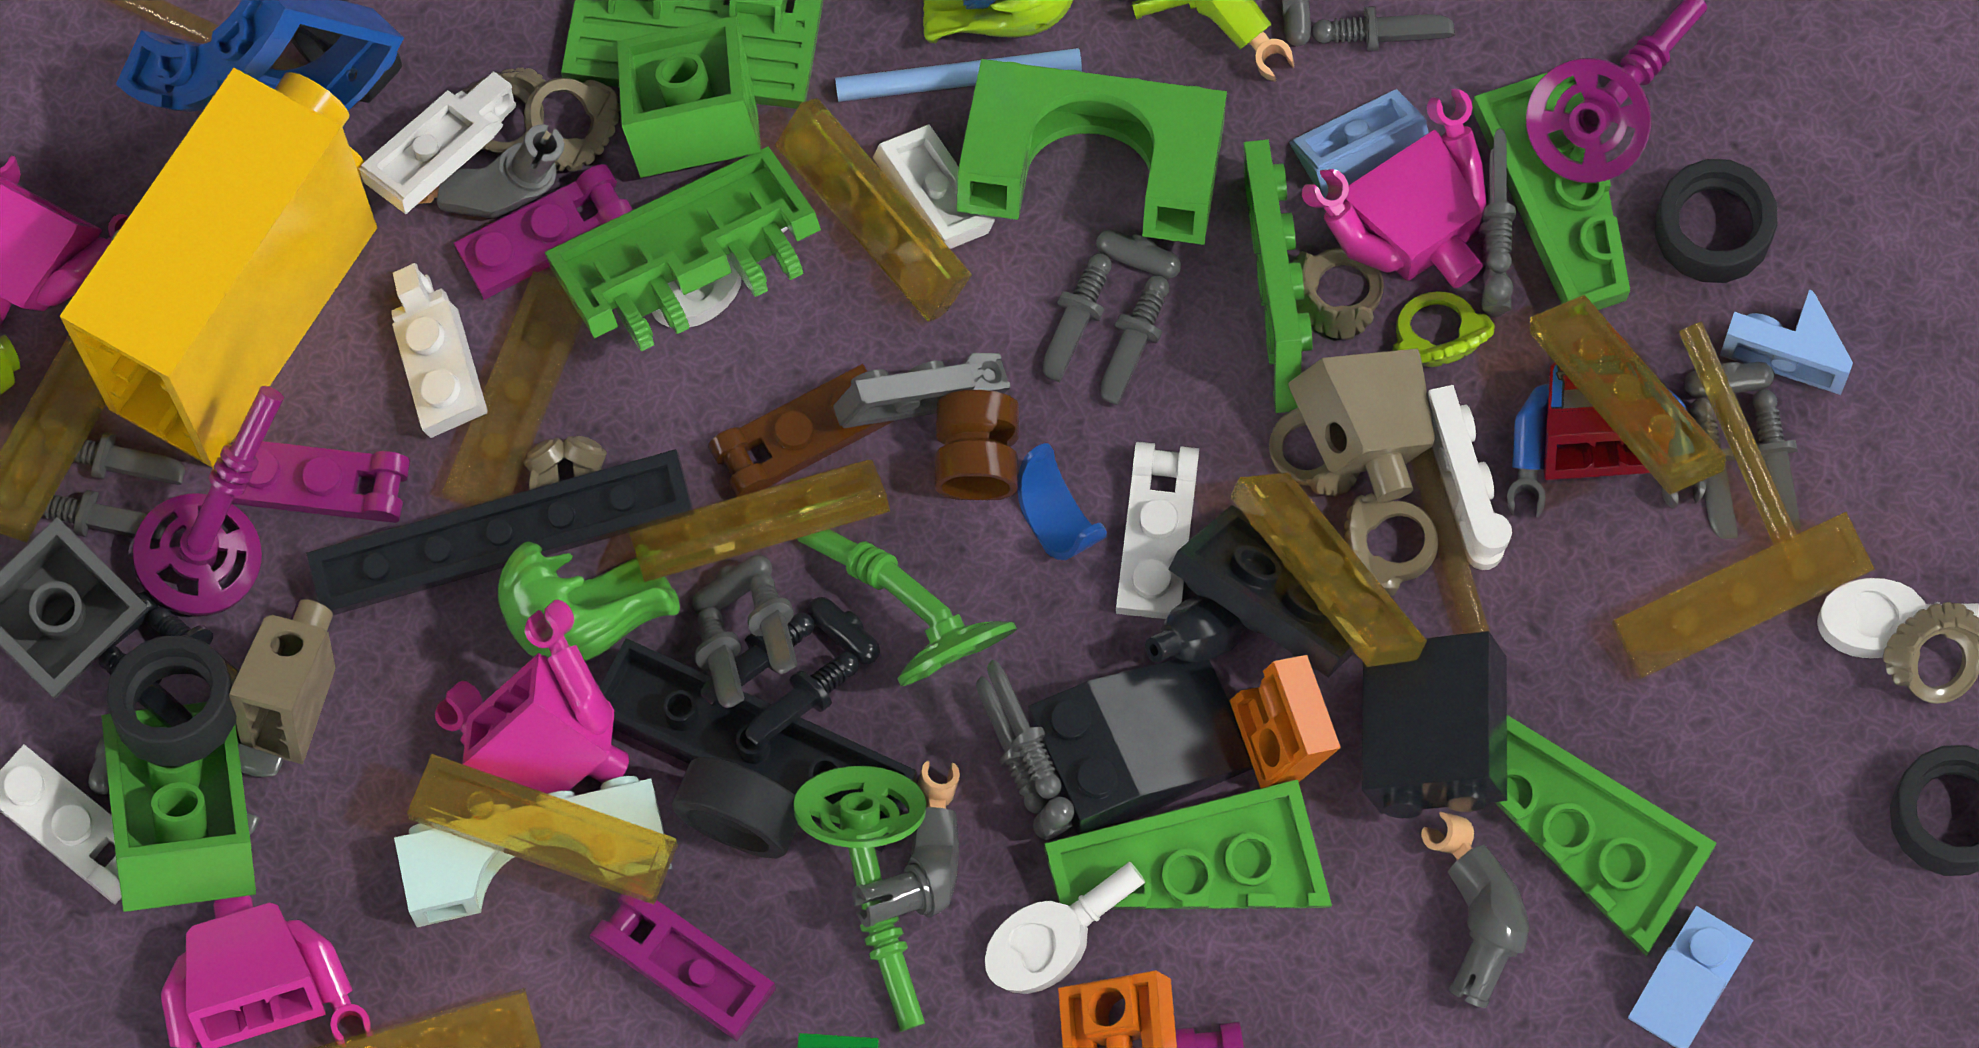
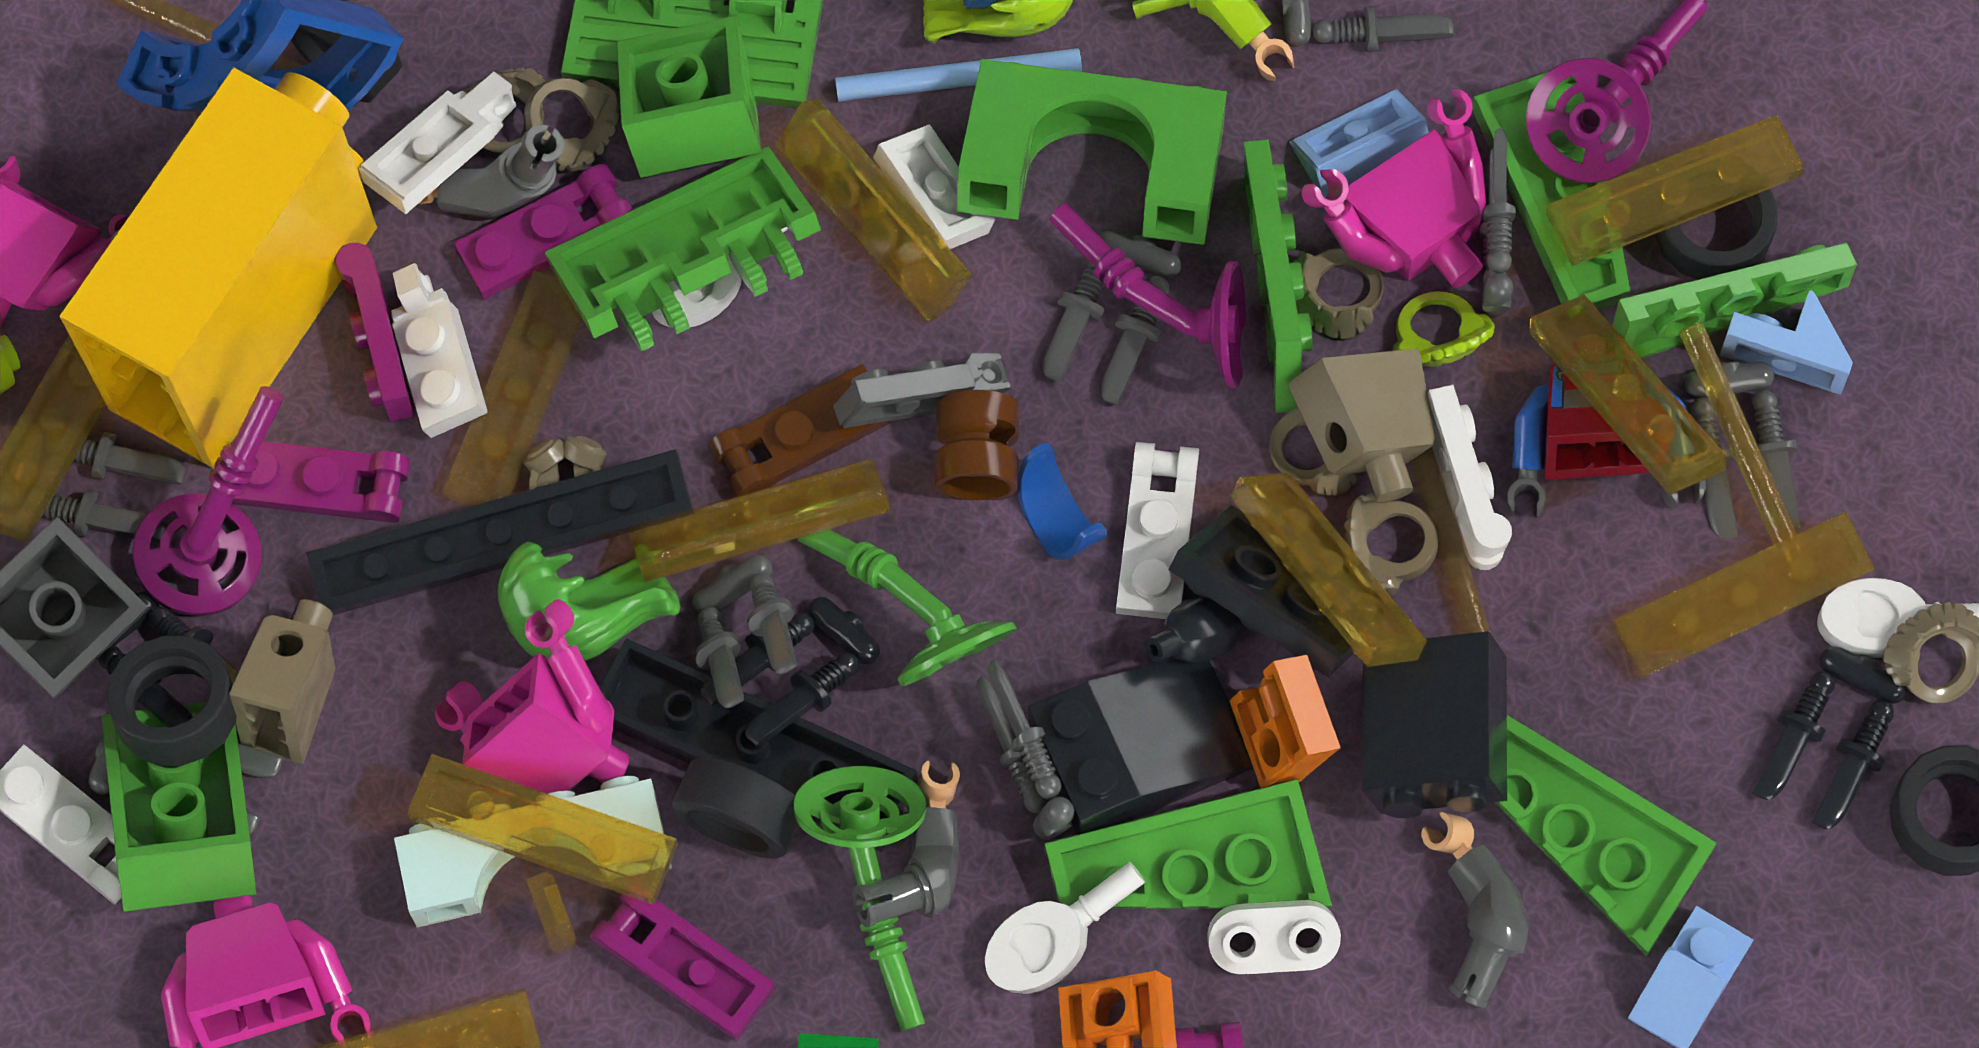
none -> magenta plate [336,242,415,423]
none -> clear yellow tile [526,871,577,954]
none -> magenta dish [1049,203,1246,388]
none -> white plate [1207,900,1341,974]
none -> clear yellow tile [1546,115,1804,266]
none -> bright green wing [1607,243,1857,359]
none -> black piece [1752,647,1907,829]

